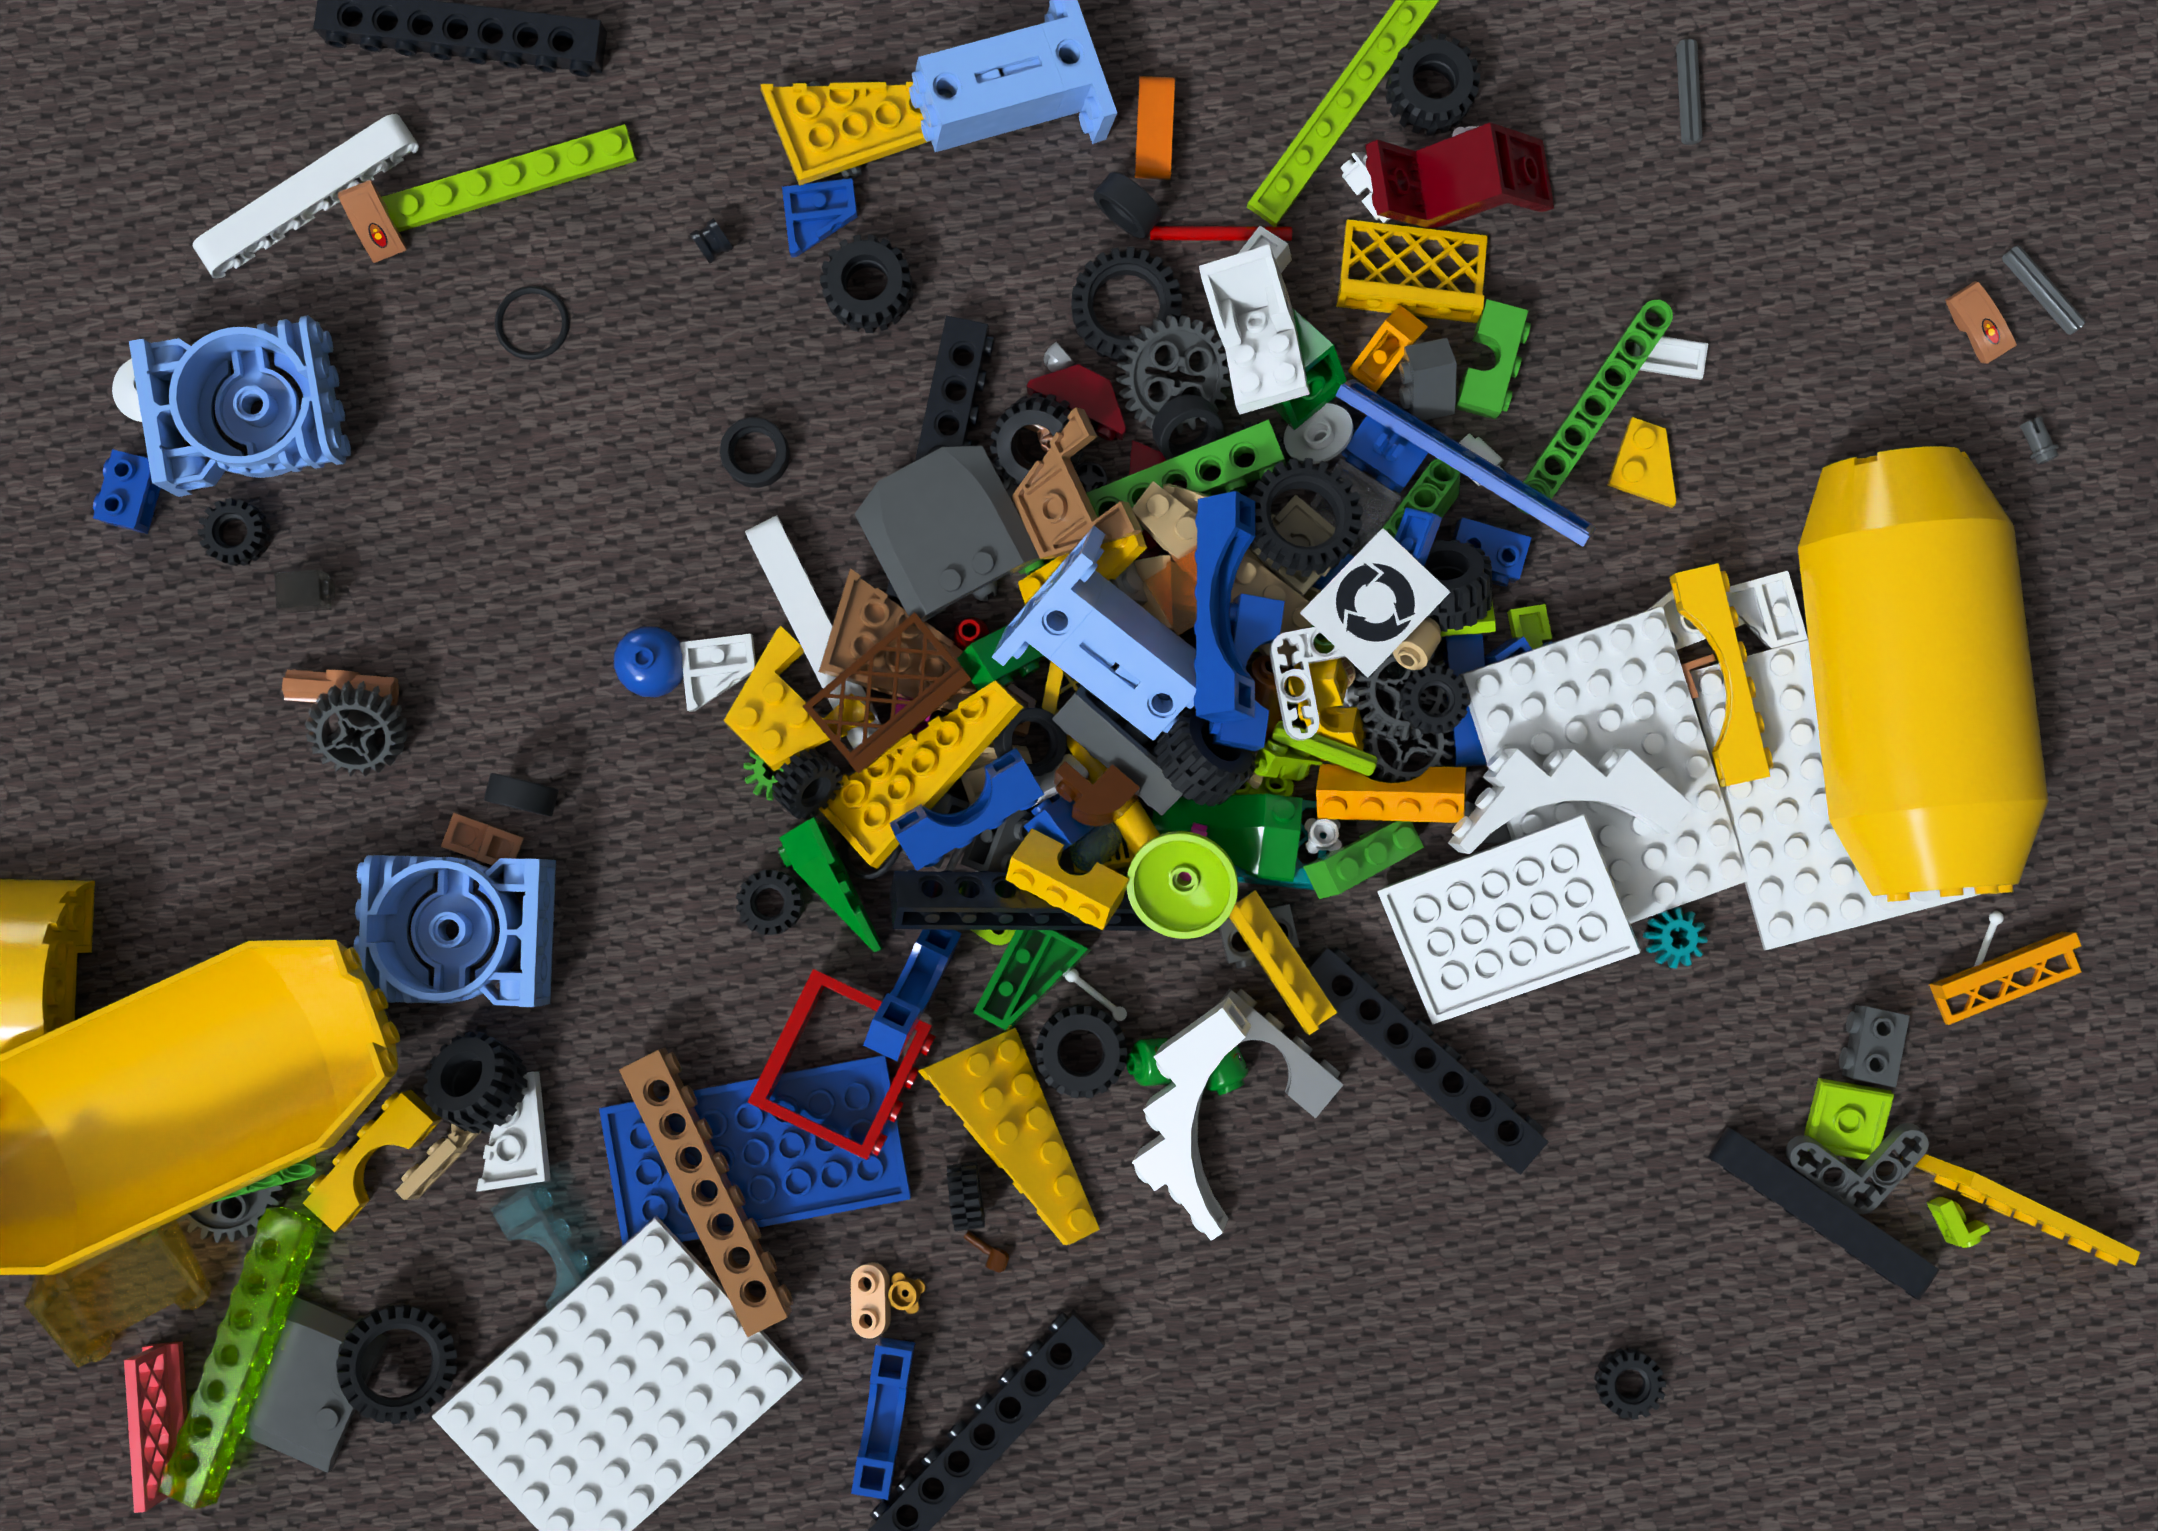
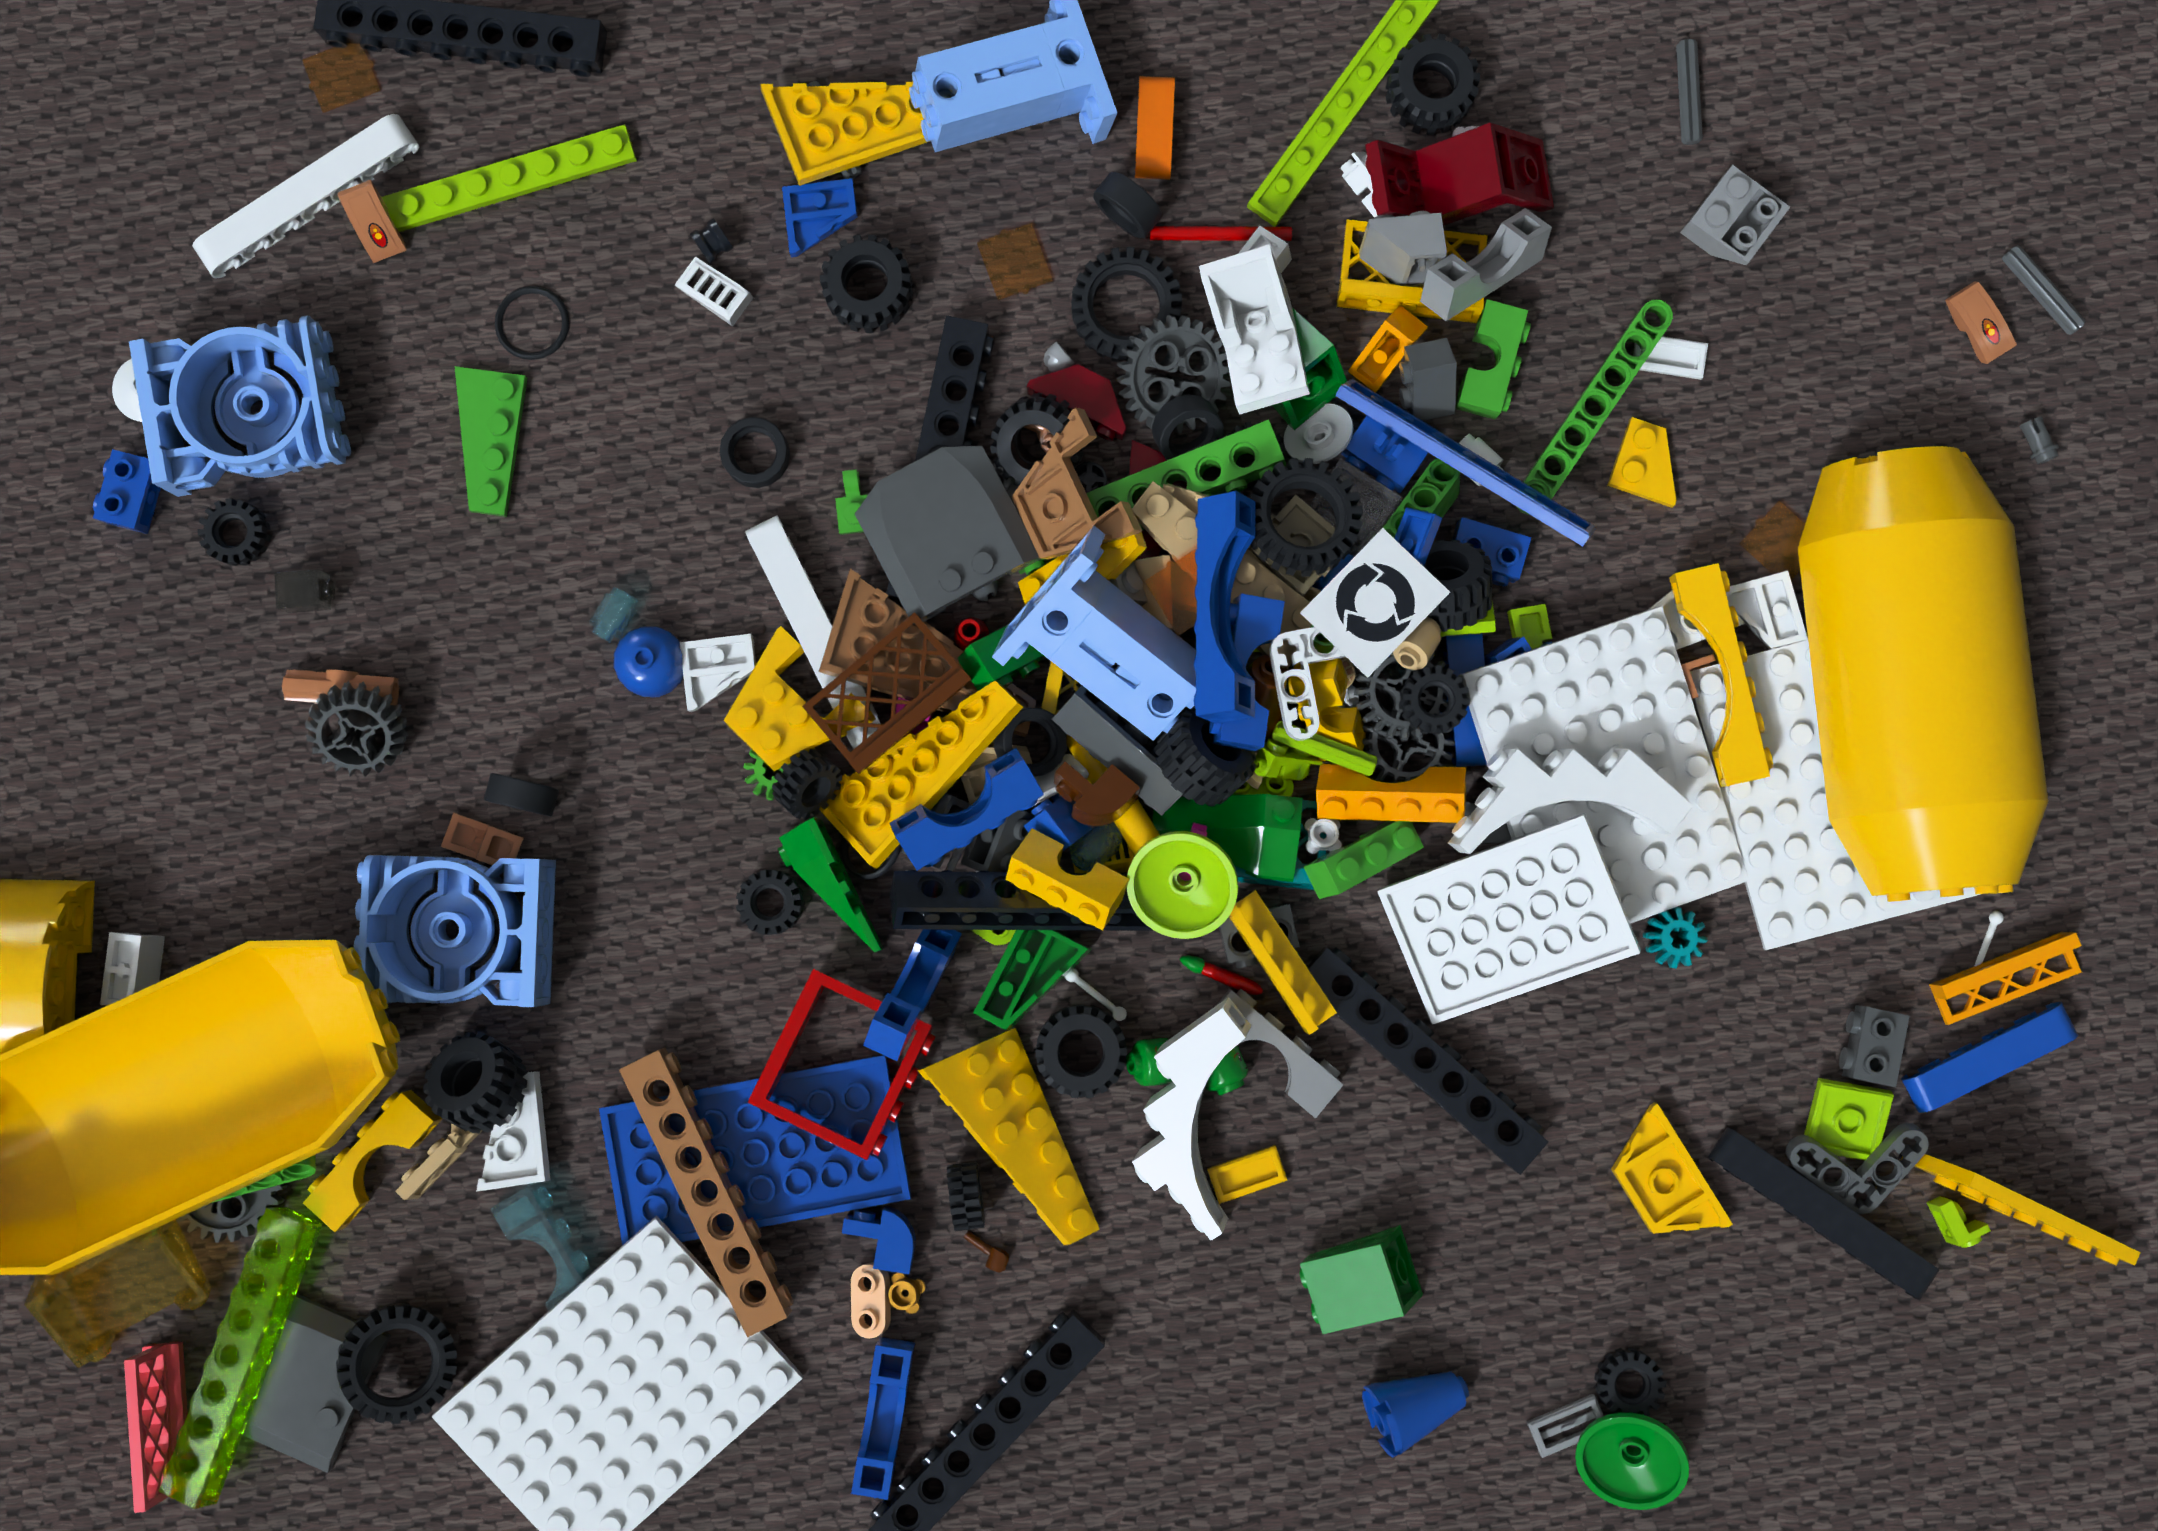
none -> white hinge [100,932,165,1006]
none -> clear orange piece [302,43,381,113]
none -> bright green wing [455,366,527,517]
none -> clear light blue brick [589,587,638,643]
none -> white slope [675,257,753,326]
none -> bright green plate [835,469,868,535]
none -> blue brick [842,1206,916,1274]
none -> clear orange piece [977,223,1053,301]
none -> red piece [1180,955,1263,995]
none -> yellow tile [1207,1145,1287,1204]
none -> slope [1300,1225,1423,1334]
none -> light grey slope [1359,211,1447,287]
none -> blue cone [1362,1372,1469,1458]
none -> light grey arch [1420,208,1552,321]
none -> light grey tile [1526,1394,1603,1458]
none -> green dish [1575,1413,1690,1510]
none -> yellow wing [1611,1102,1733,1234]
none -> light grey slope [1680,165,1790,265]
none -> clear orange piece [1739,501,1805,580]
none -> blue beam [1901,1002,2078,1113]

